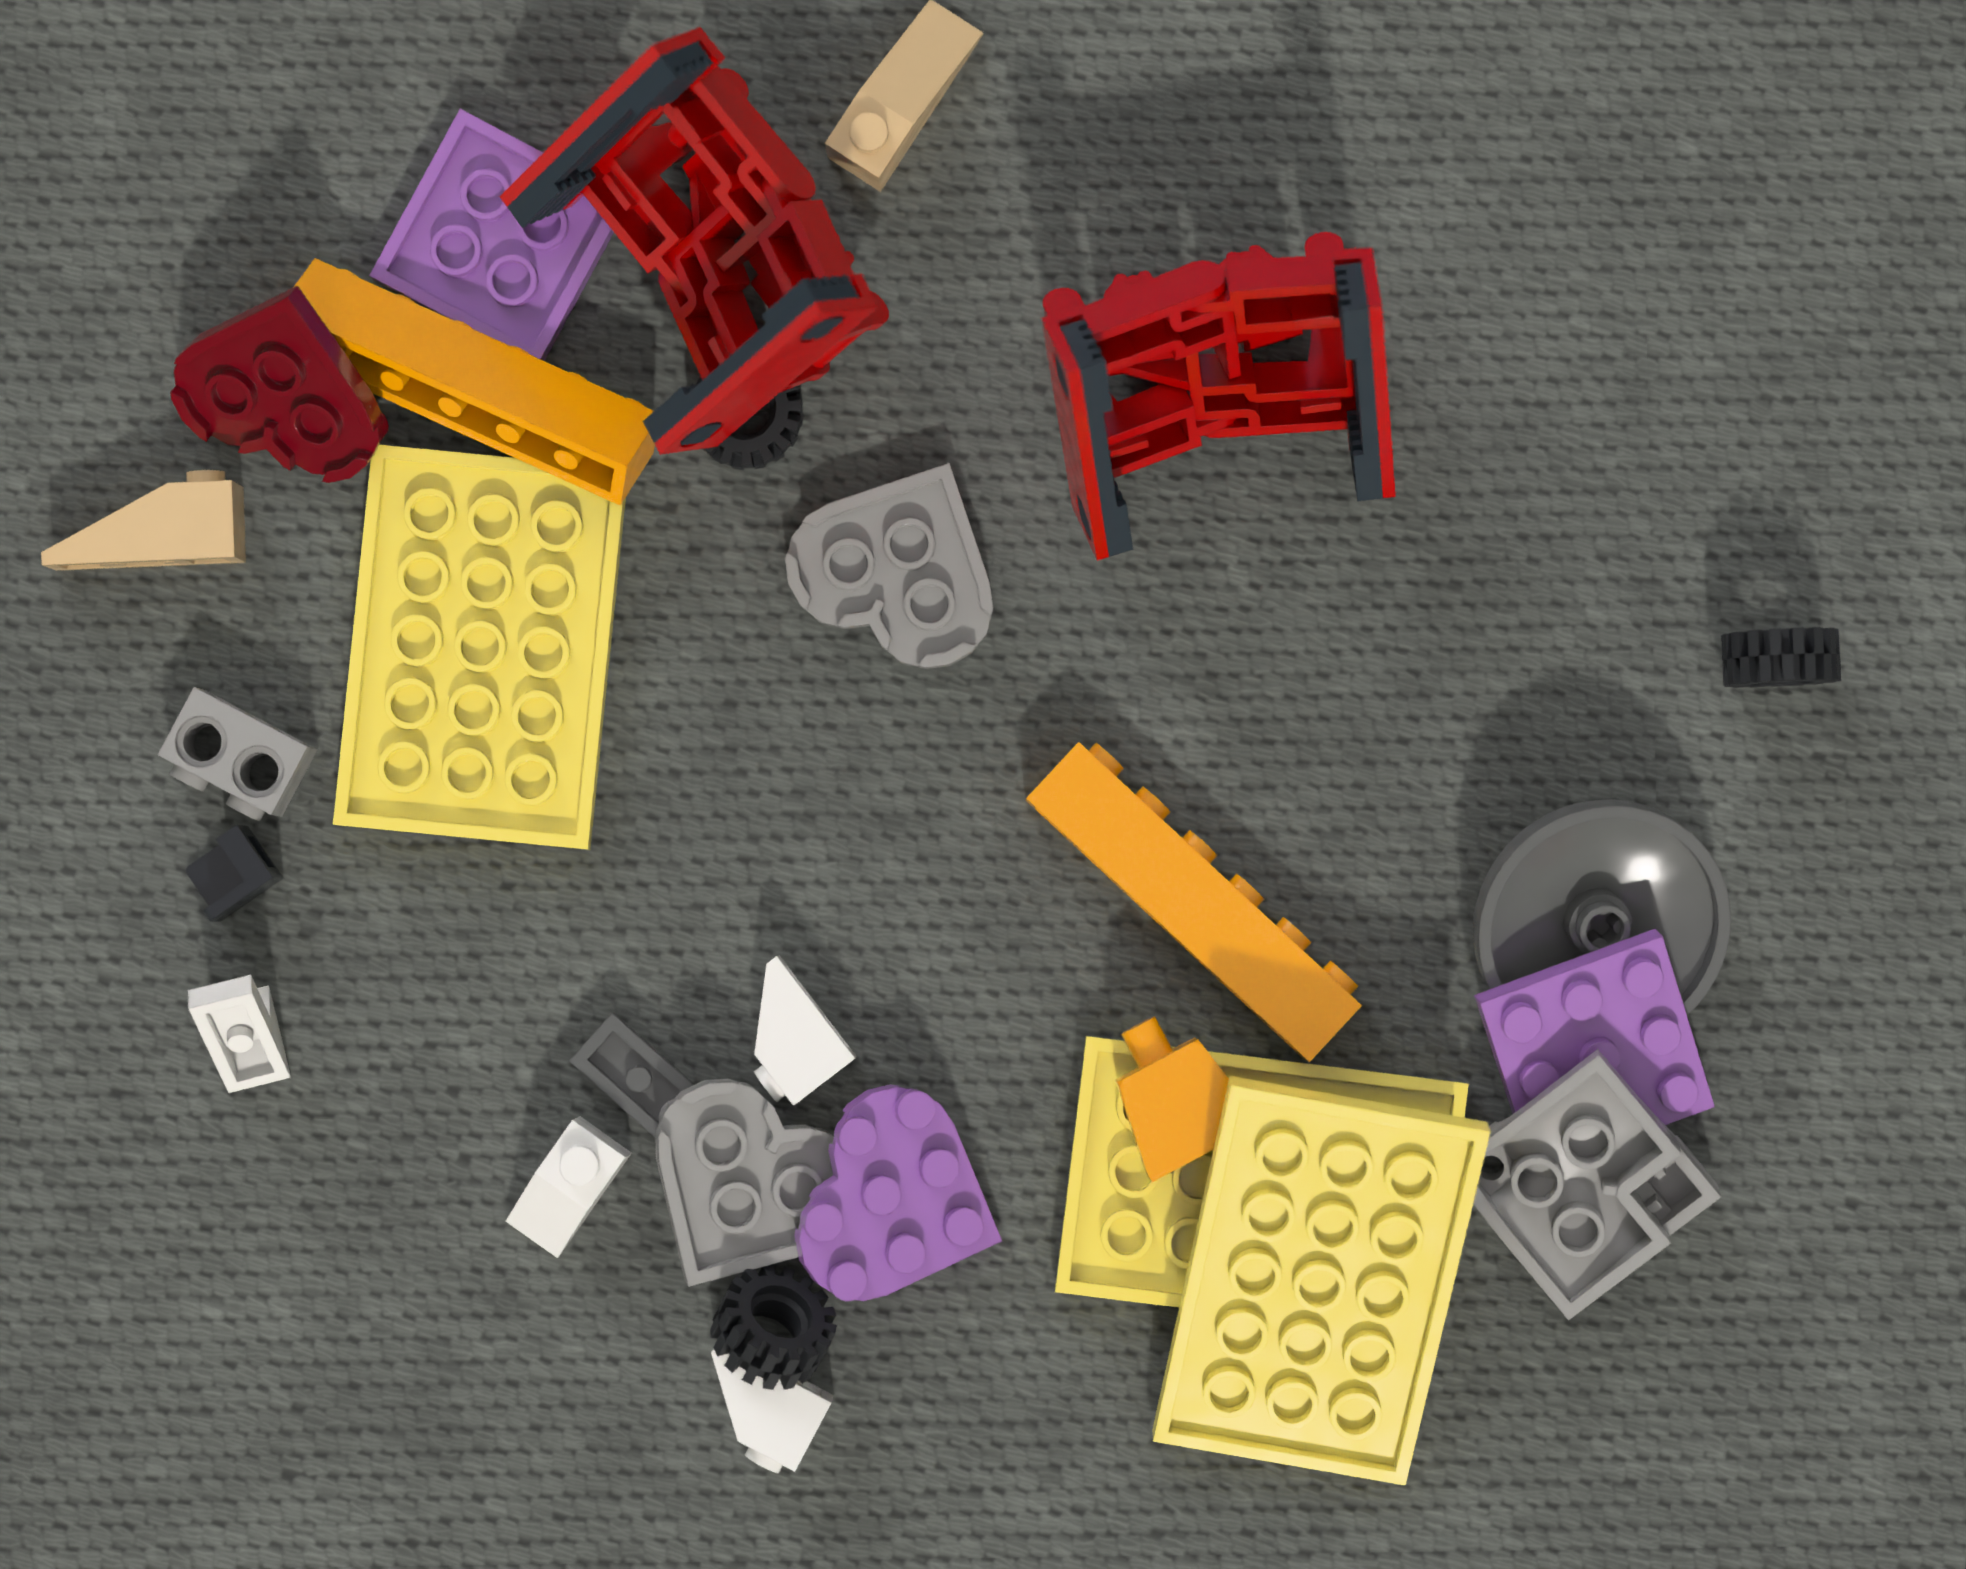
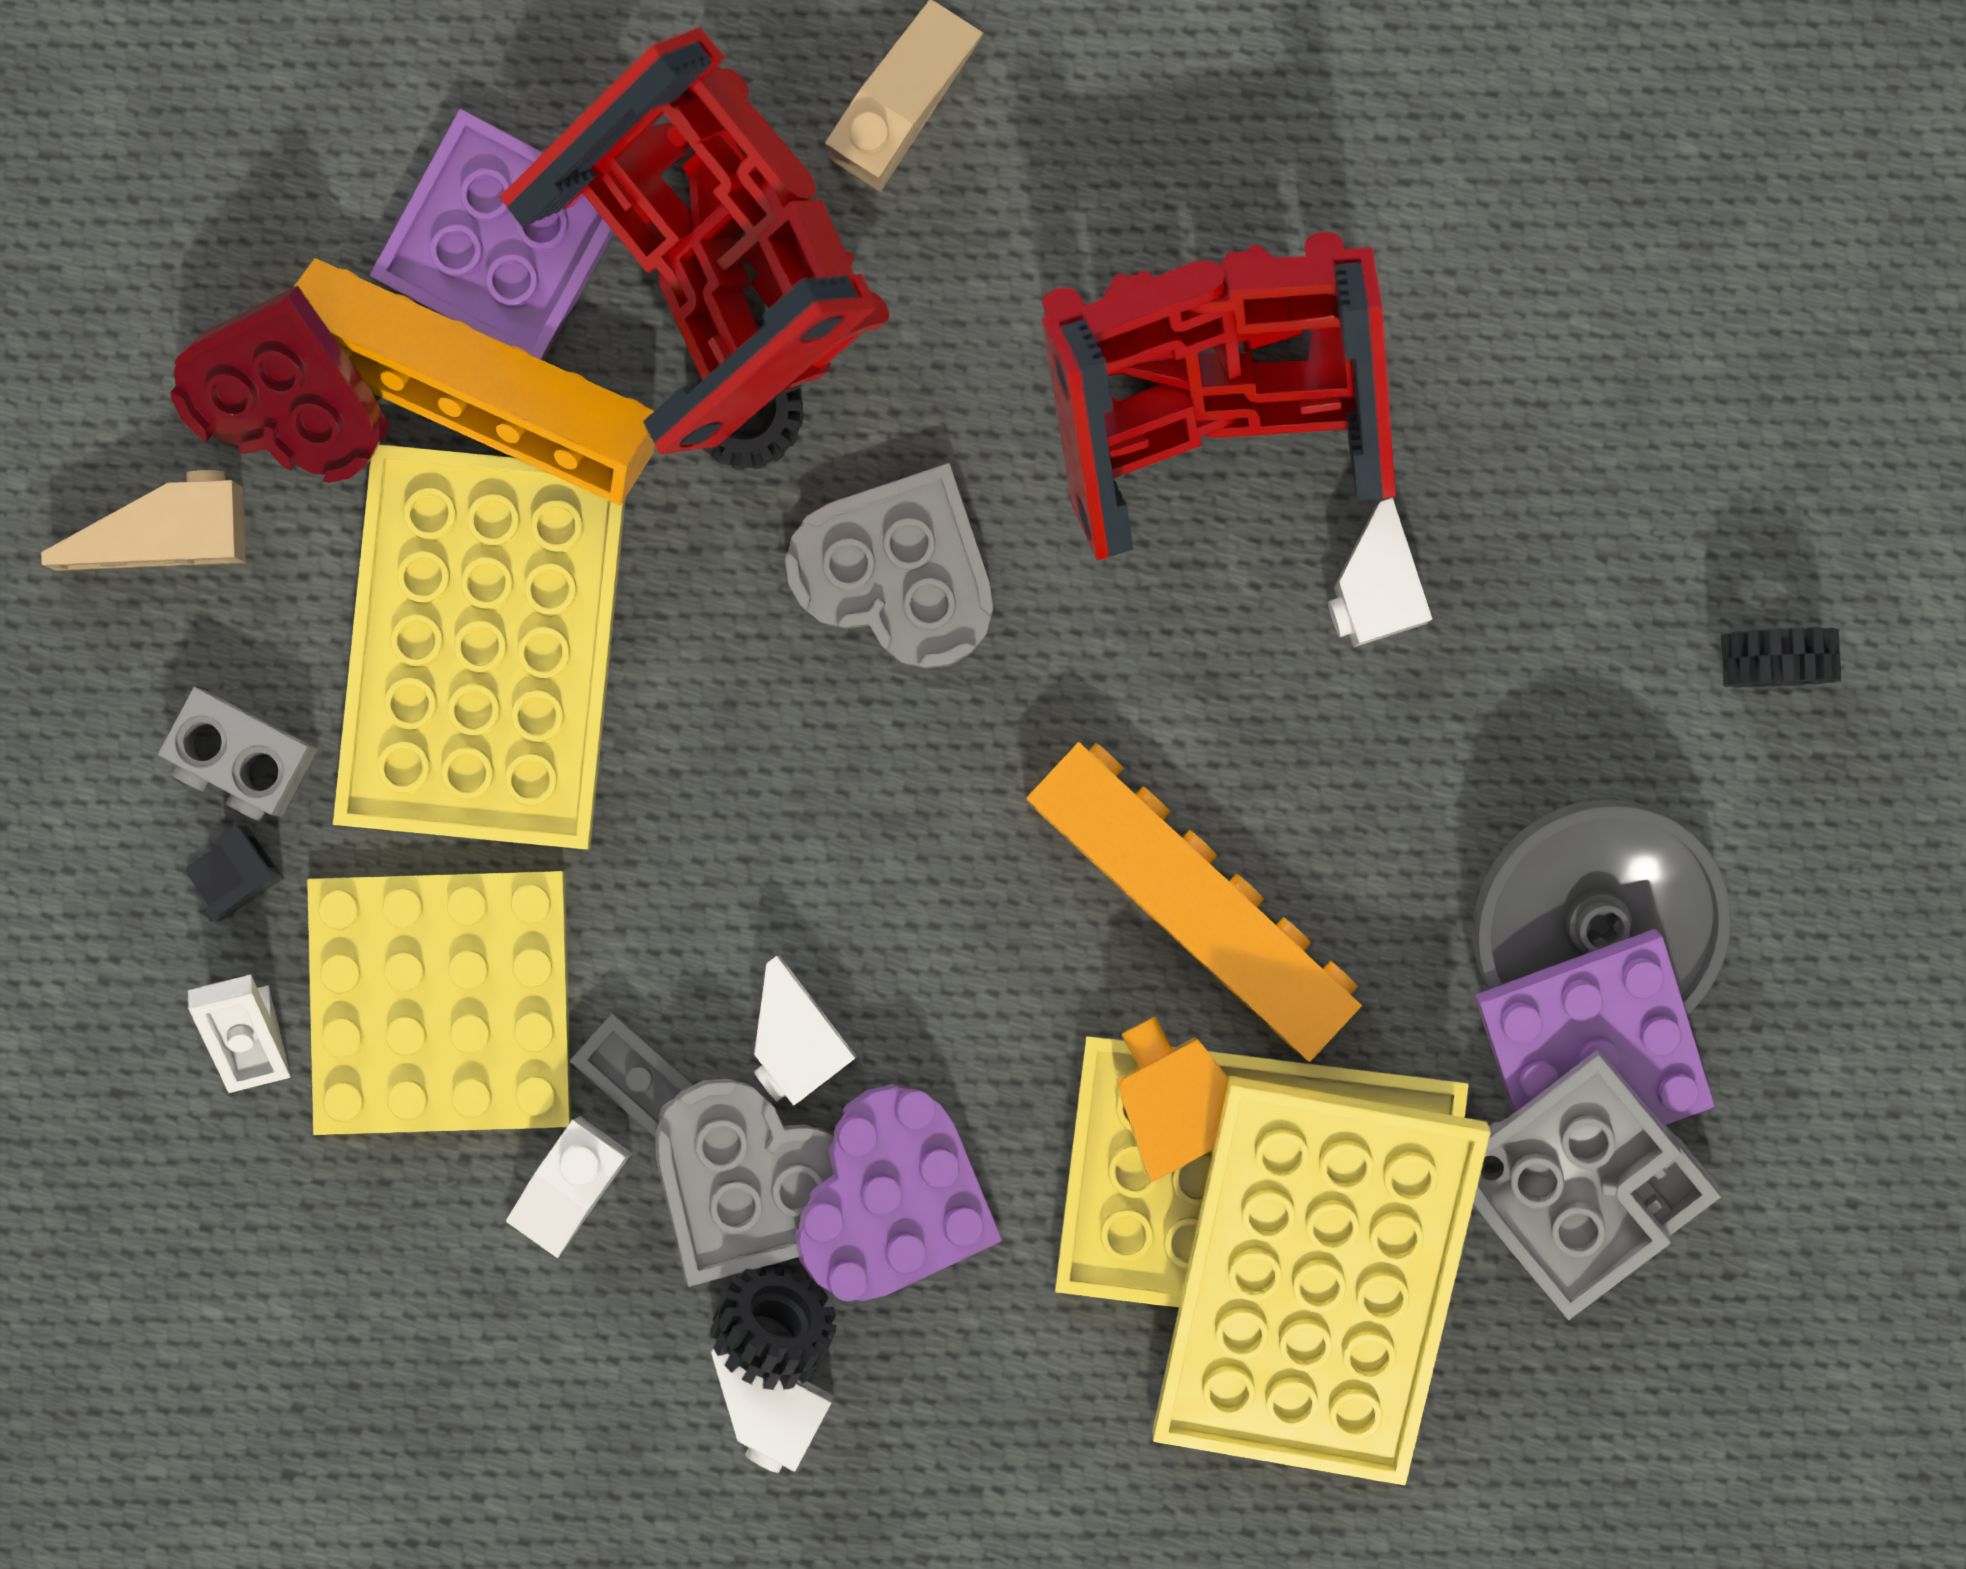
none -> light yellow plate [307,871,571,1135]
none -> white slope [1328,498,1433,648]

